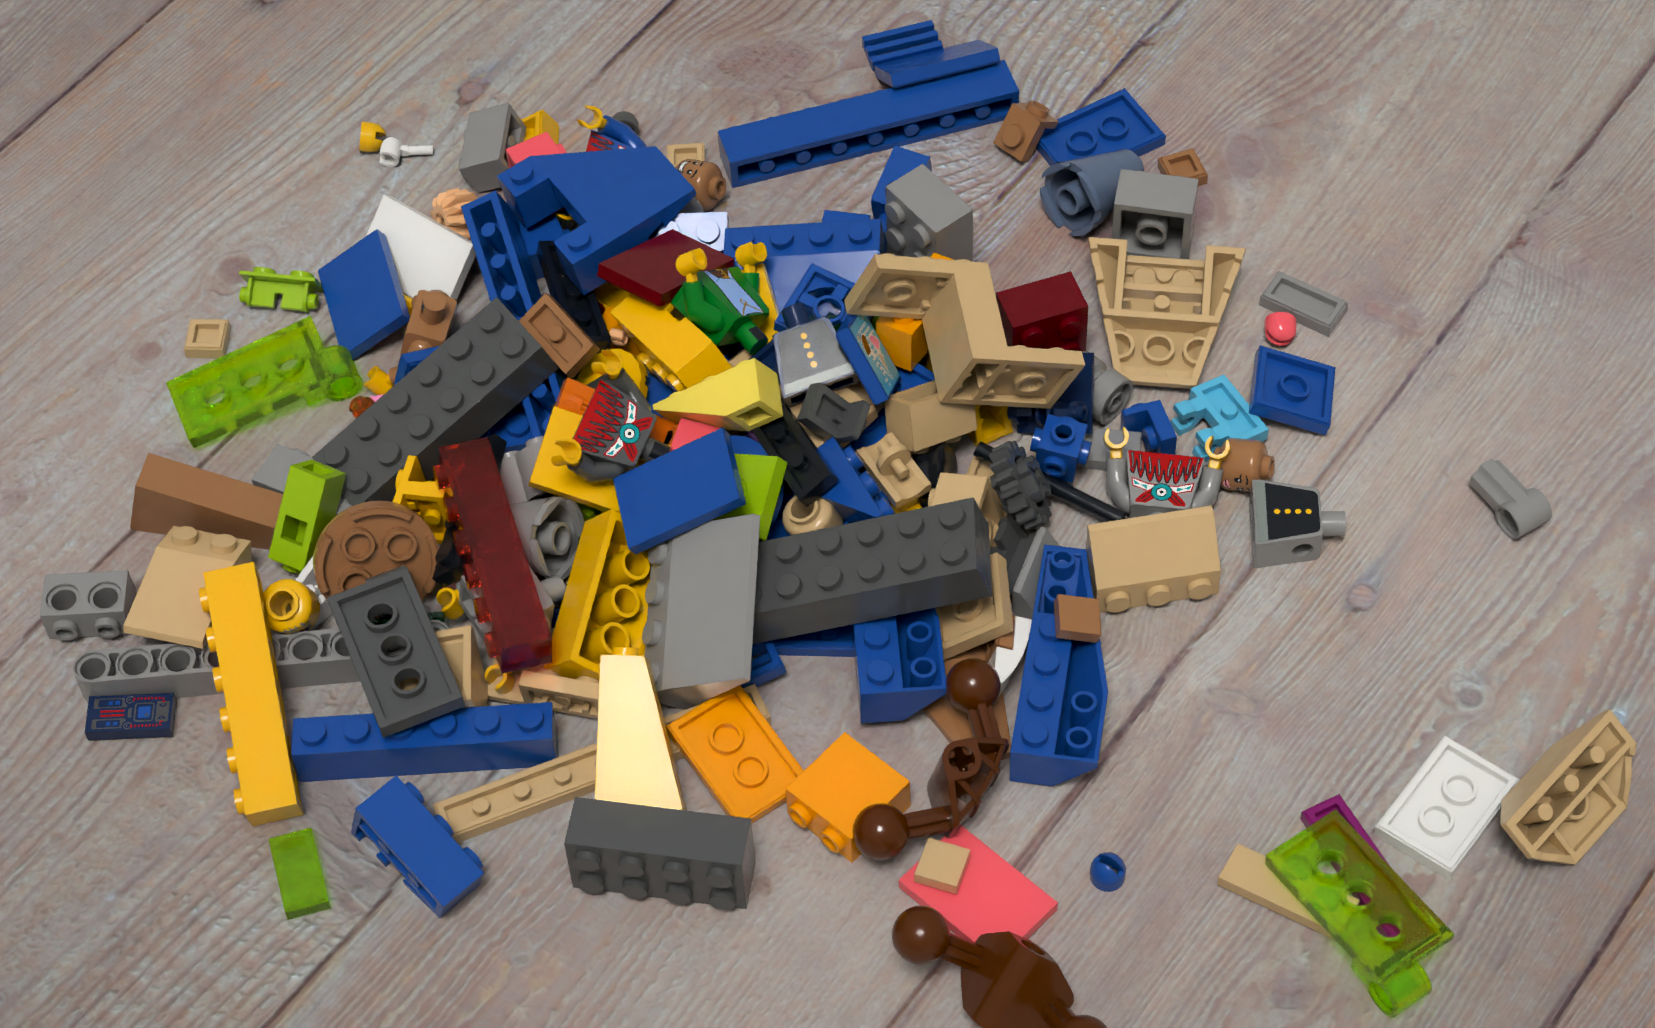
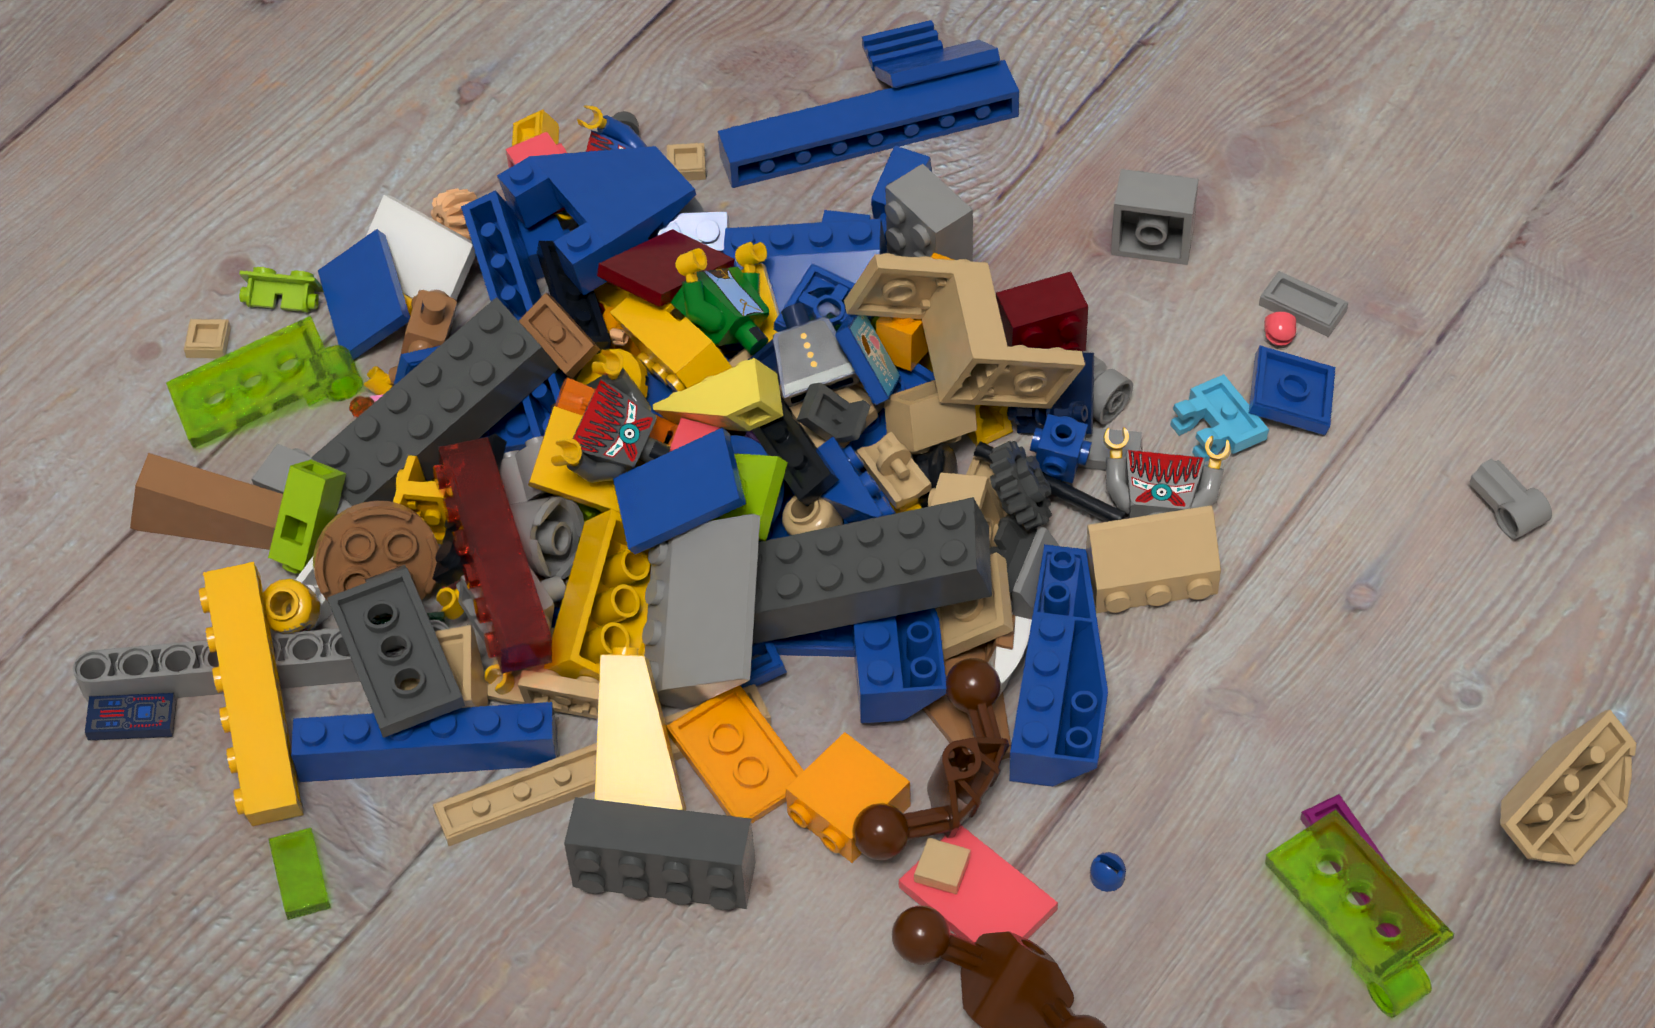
light grey brick [40,570,137,641] -> none
tan slope [123,526,252,649] -> none
blue wedge [351,775,484,918] -> none
yellow hinge [359,121,386,152] -> none
white hand [379,137,433,167] -> none
light grey brick [459,103,526,193] -> none
medium nougat head [675,159,726,211] -> none
medium nougat bracket [993,100,1059,162] -> none
blue tile [1036,88,1166,166] -> none
sand blue cone [1040,149,1144,236] -> none
medium nougat tile [1054,594,1101,643] -> none
tan wedge [1088,237,1246,389] -> none
blue bracket [1120,400,1177,455] -> none
medium nougat tile [1157,148,1208,186] -> none
medium nougat head [1213,438,1275,493] -> none
tan tile [1217,843,1360,942] -> none
torso [1249,480,1346,568] -> none
white tile [1374,736,1520,880] -> none

